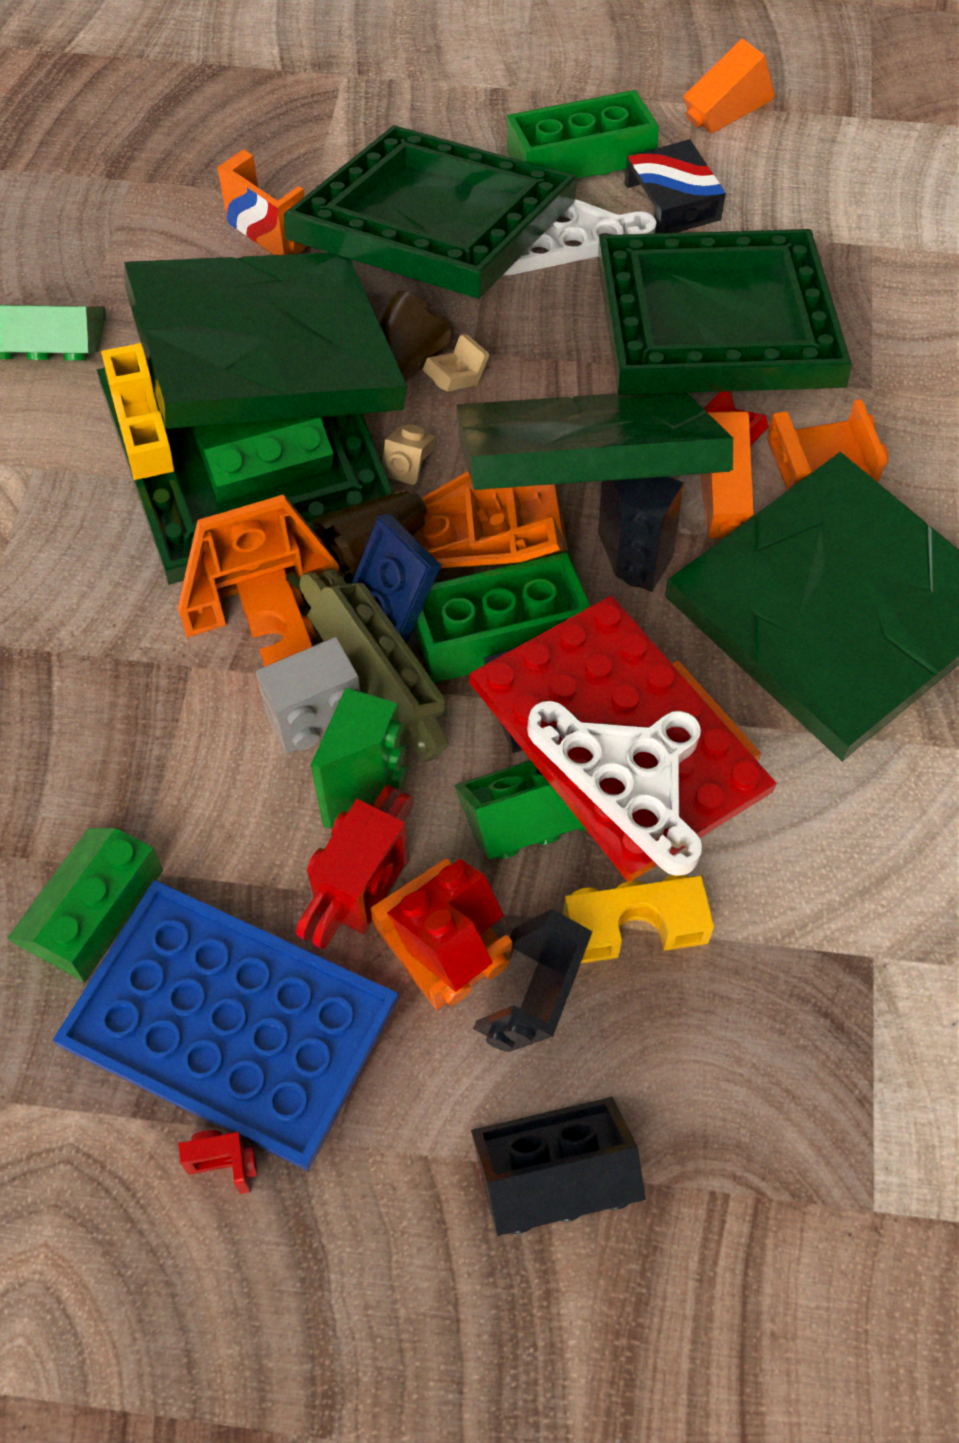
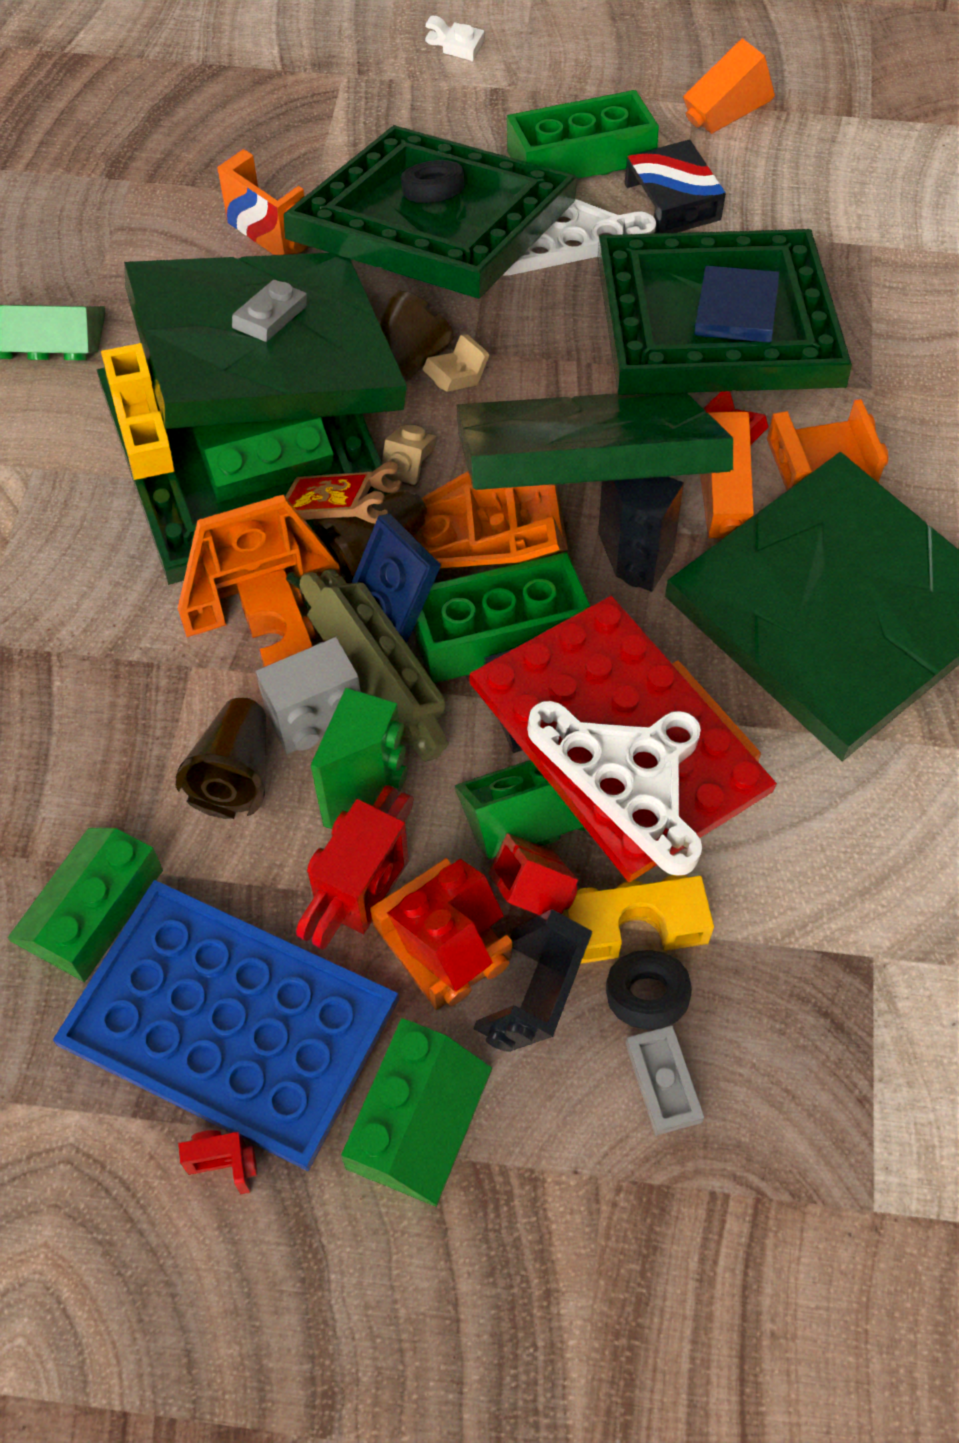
black slope [471,1097,646,1236] -> none
none -> dark brown cone [175,698,266,819]
none -> light grey plate [232,279,307,342]
none -> flag [285,462,402,524]
none -> green slope [341,1018,492,1207]
none -> black tyre [401,160,465,203]
none -> white plate [425,16,484,61]
none -> red piece [488,833,578,915]
none -> black tyre [606,950,692,1030]
none -> light grey plate [625,1025,704,1136]
none -> dark blue tile [694,266,779,342]

